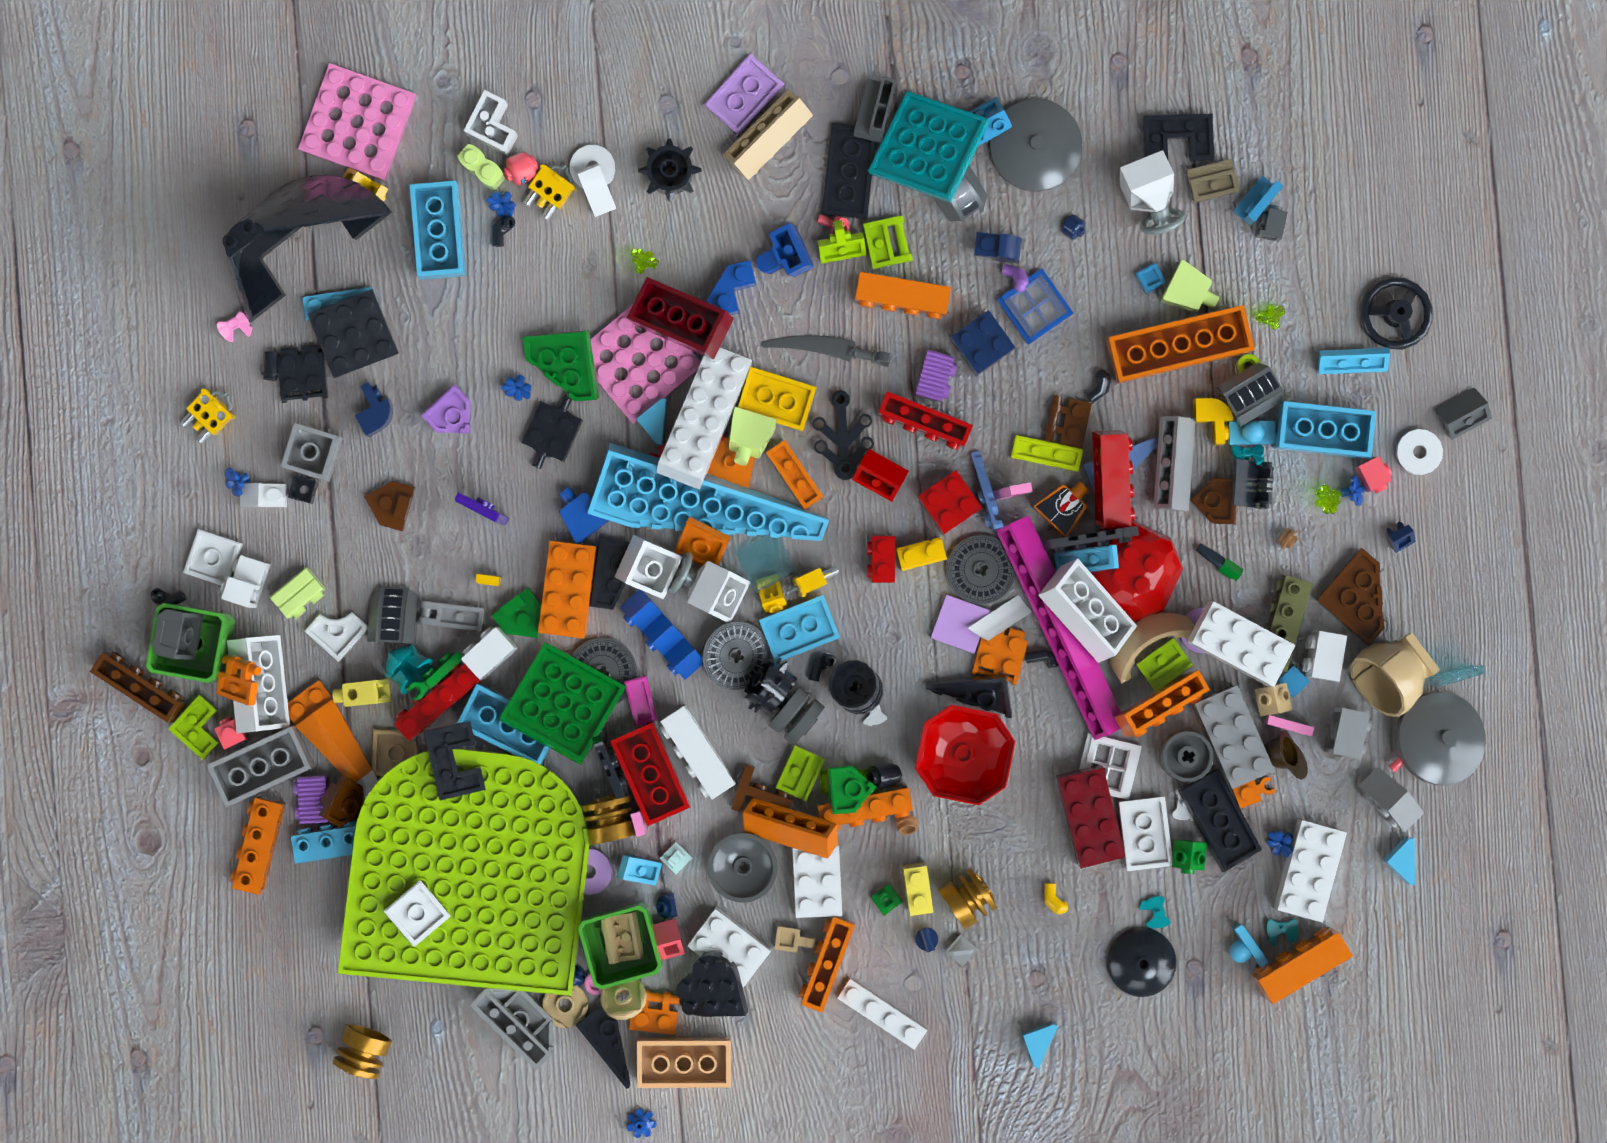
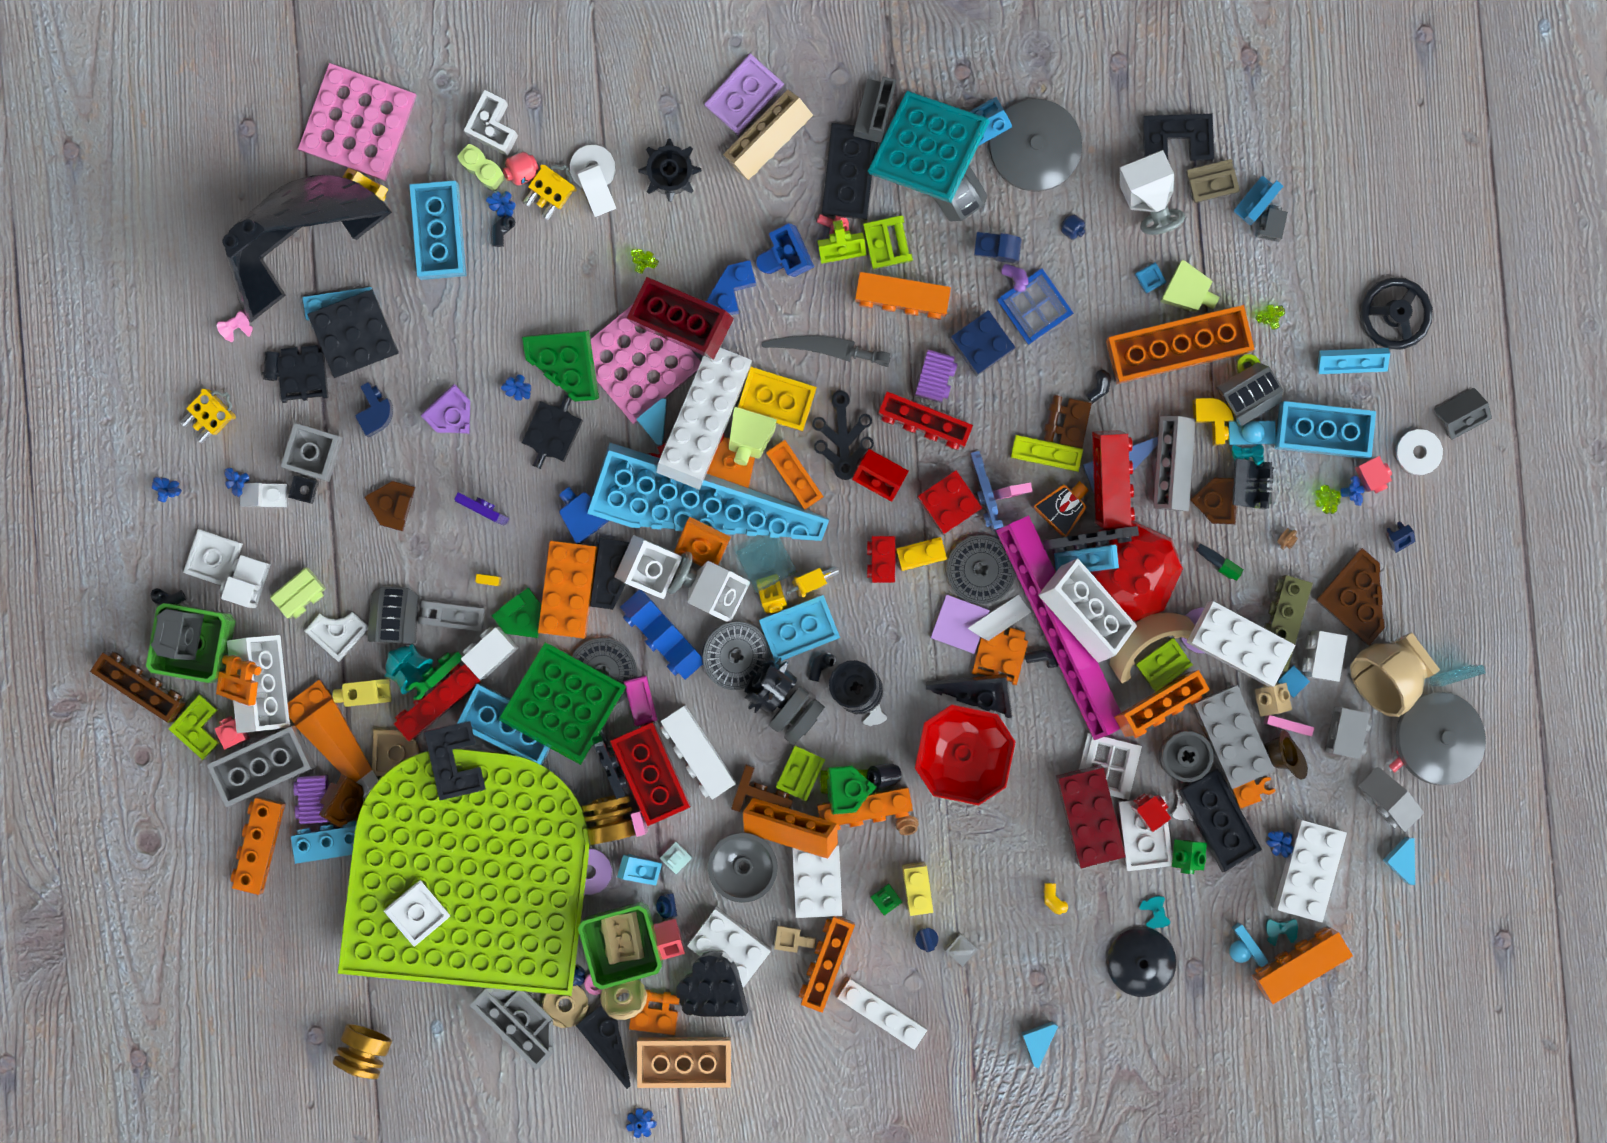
pearl gold wheel [938,868,998,930] -> none
none -> blue plant [152,477,182,502]
none -> red brick [1131,793,1172,832]

